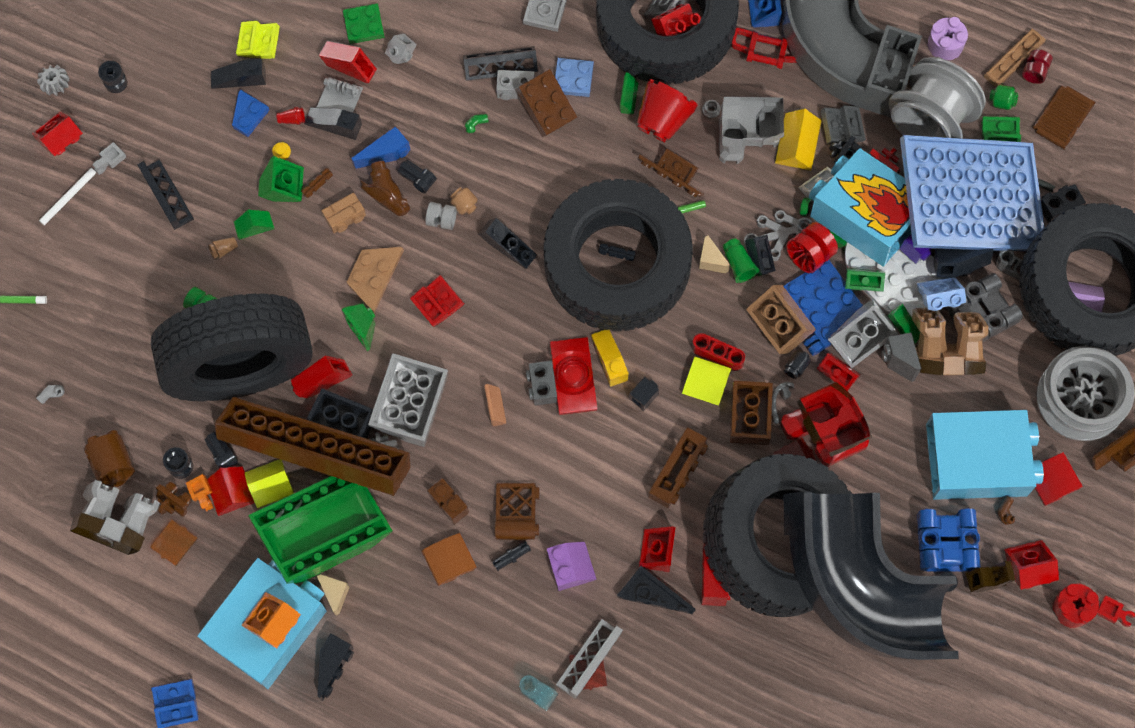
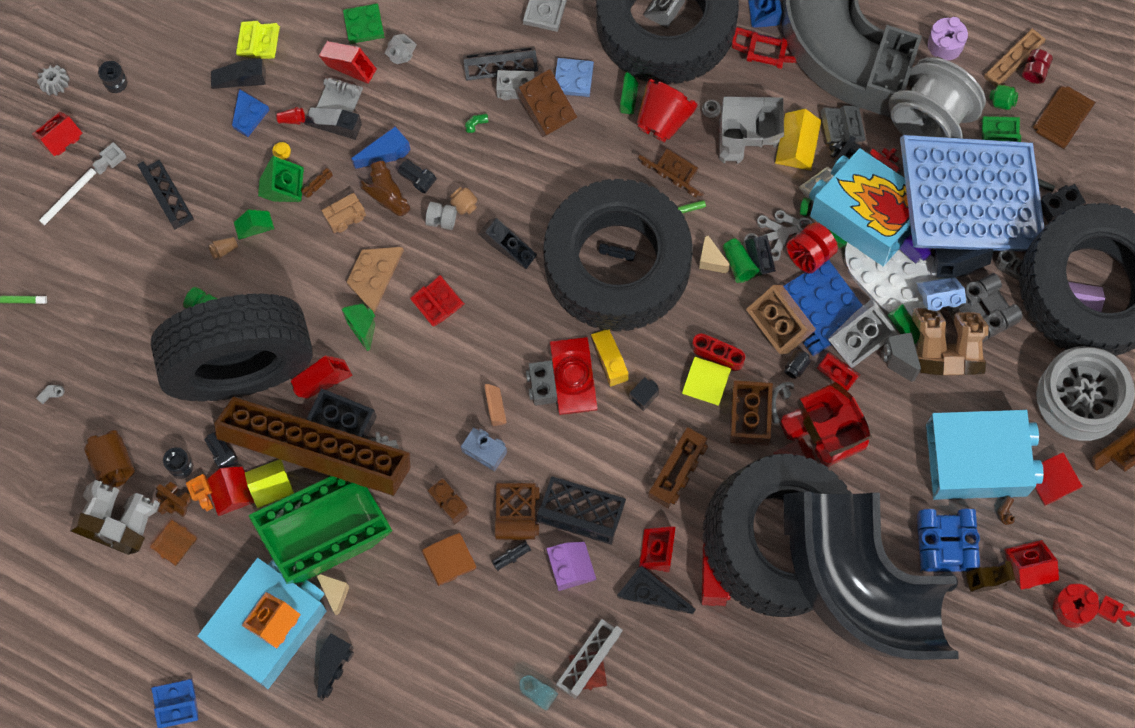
light grey slope [368,353,448,447] -> none
red brick [651,3,701,36] -> none
green slope [845,268,885,292] -> none
none -> sand blue brick [461,428,507,472]
none -> black fence [537,476,626,545]

